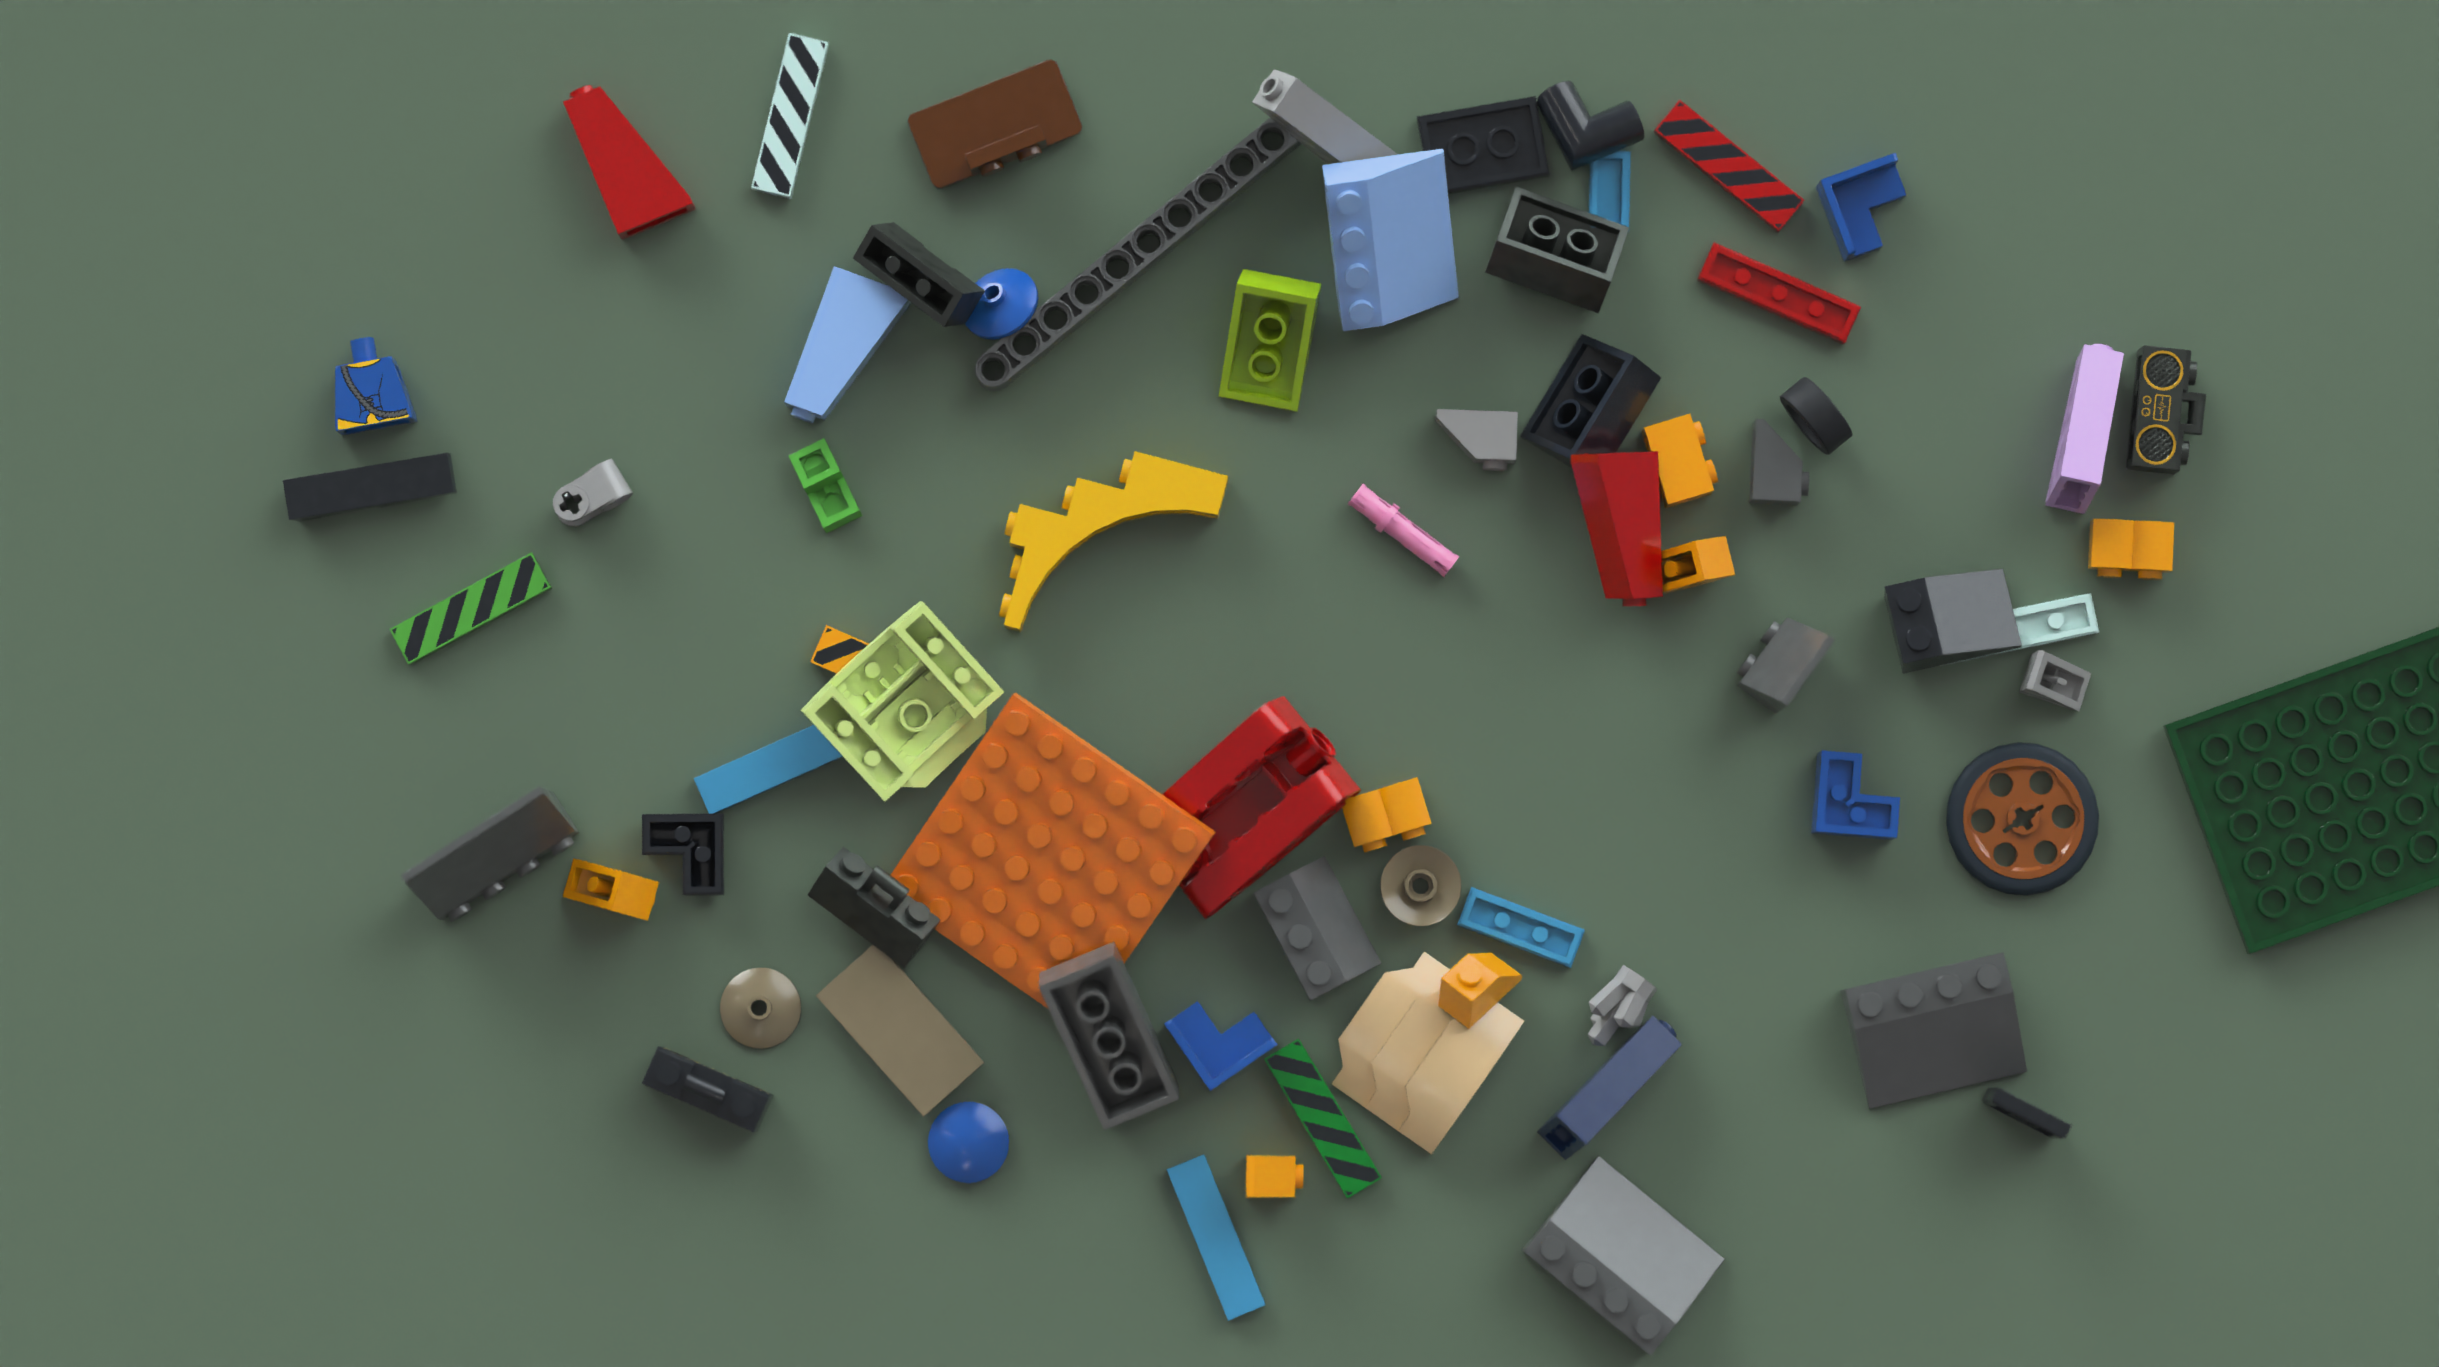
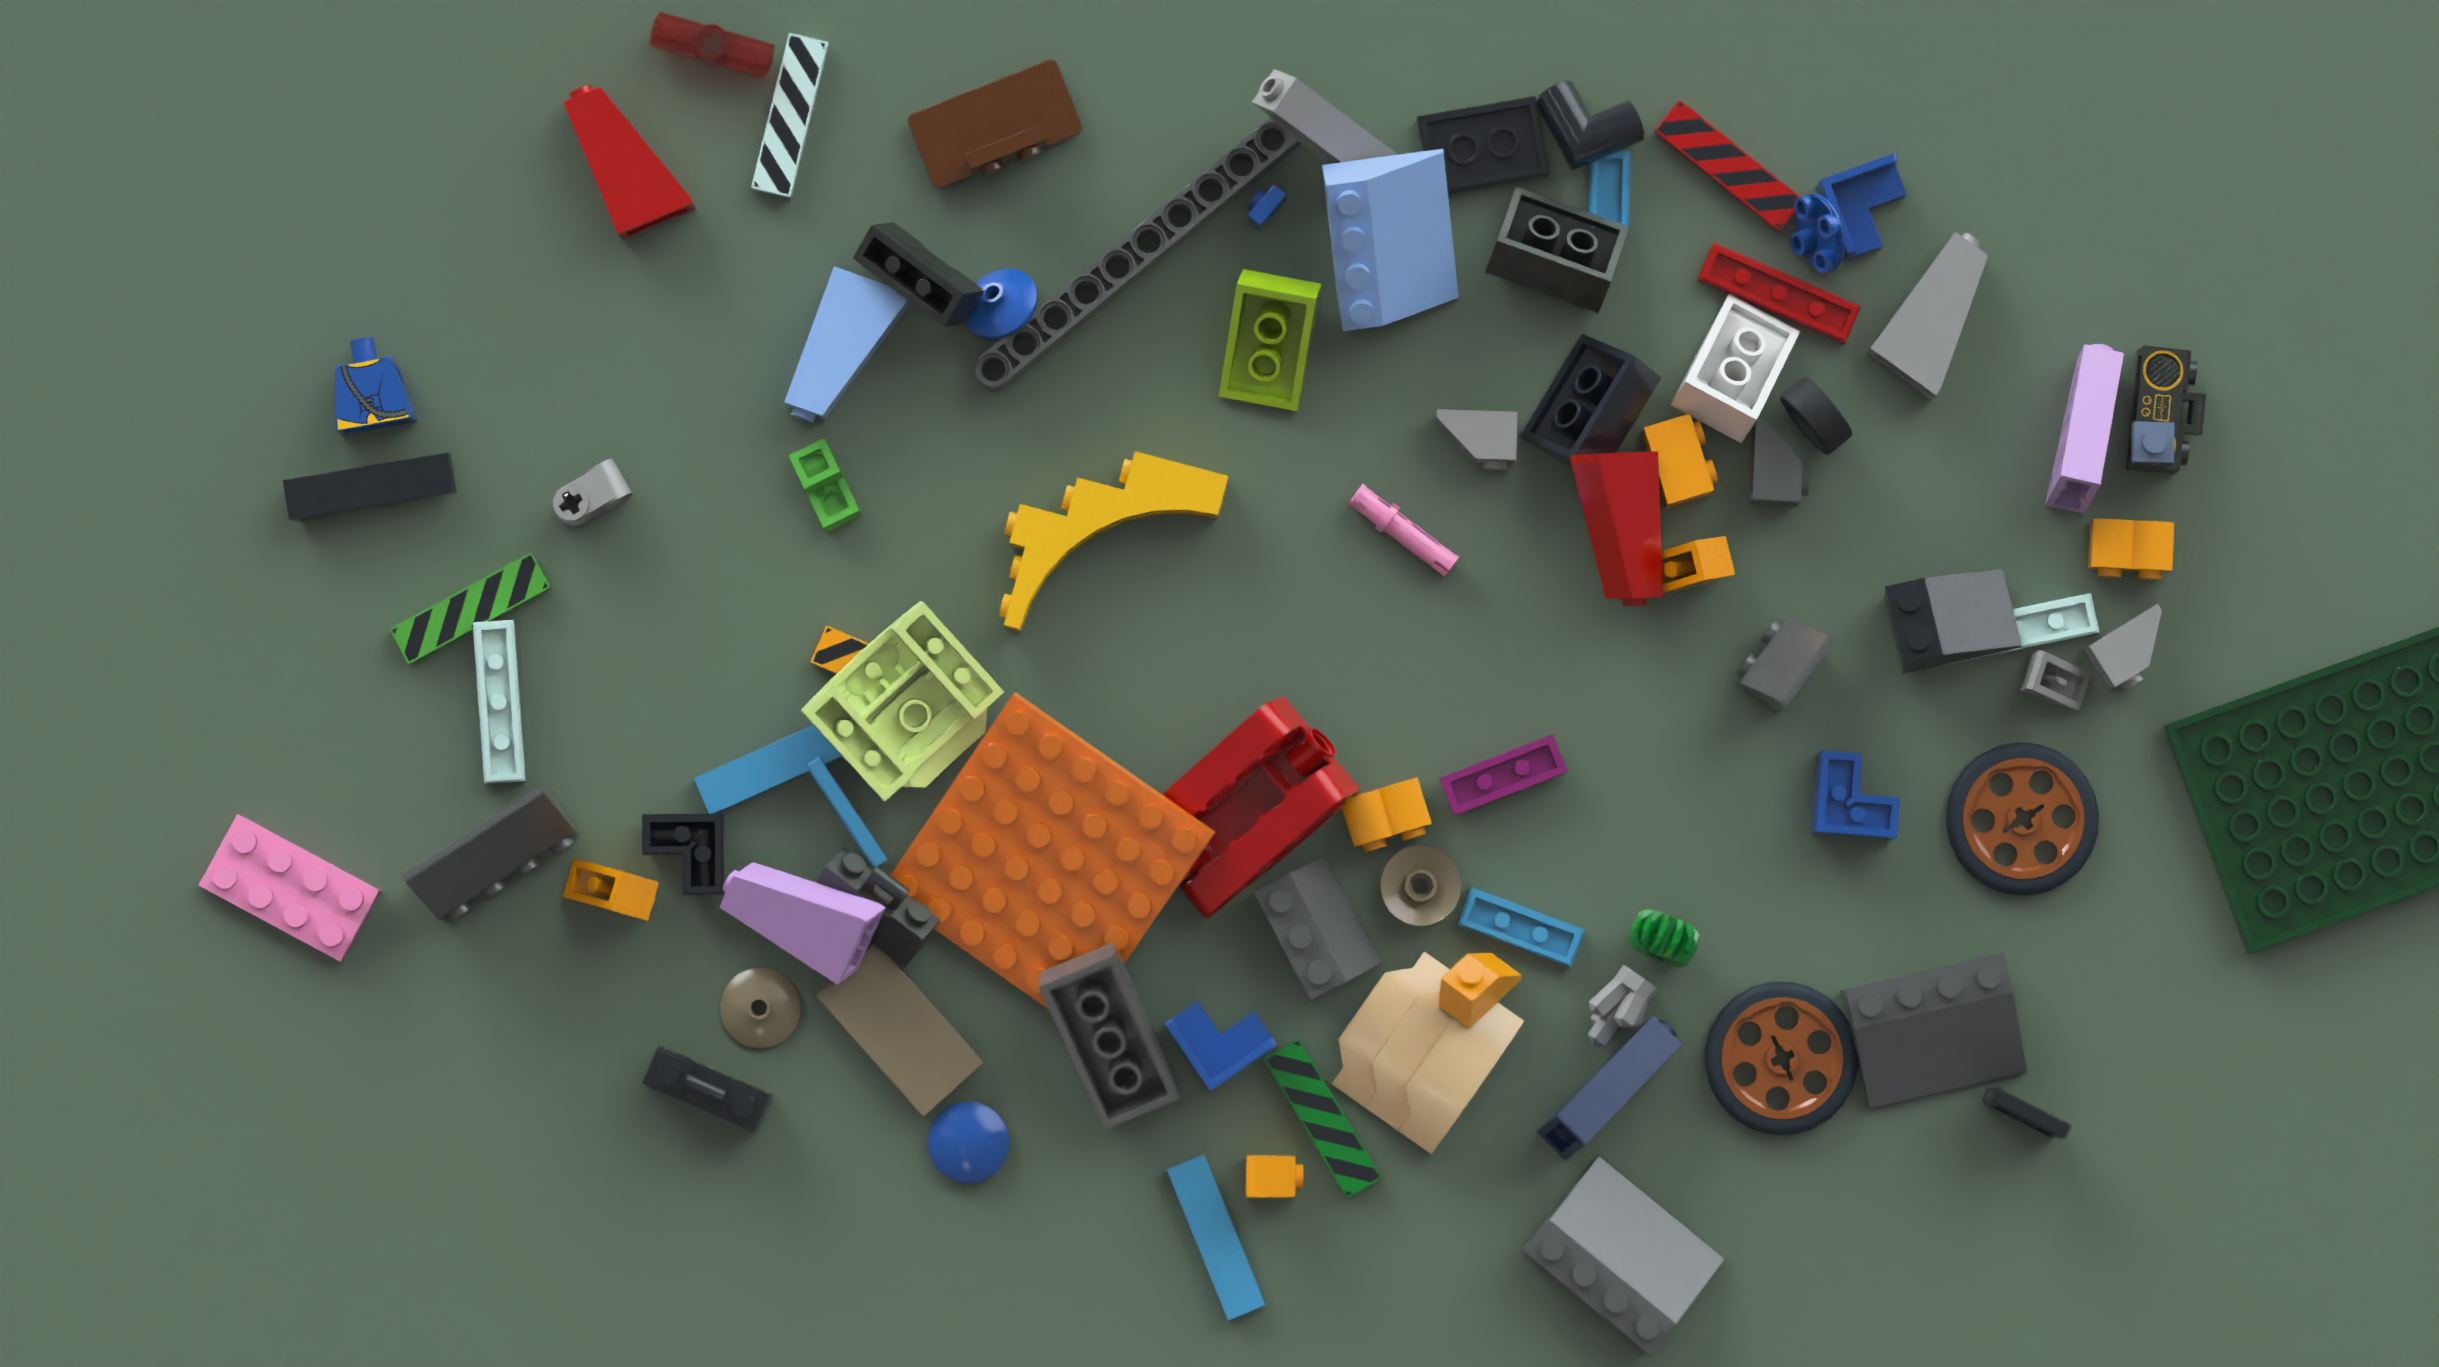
none -> bright pink plate [199,814,381,962]
none -> light aqua tile [473,620,526,784]
none -> clear red piece [649,12,776,79]
none -> lavender slope [719,862,885,985]
none -> dark azure tile [807,756,887,867]
none -> blue plate [1247,185,1286,231]
none -> magenta plate [1439,734,1567,816]
none -> green gear [1628,909,1700,967]
none -> white slope [1671,293,1800,443]
none -> wedge [1705,982,1858,1135]
none -> blue dish [1790,194,1845,274]
none -> light grey slope [1867,232,1988,400]
none -> light grey slope [2084,604,2162,691]
none -> sand blue plate [2131,421,2174,464]

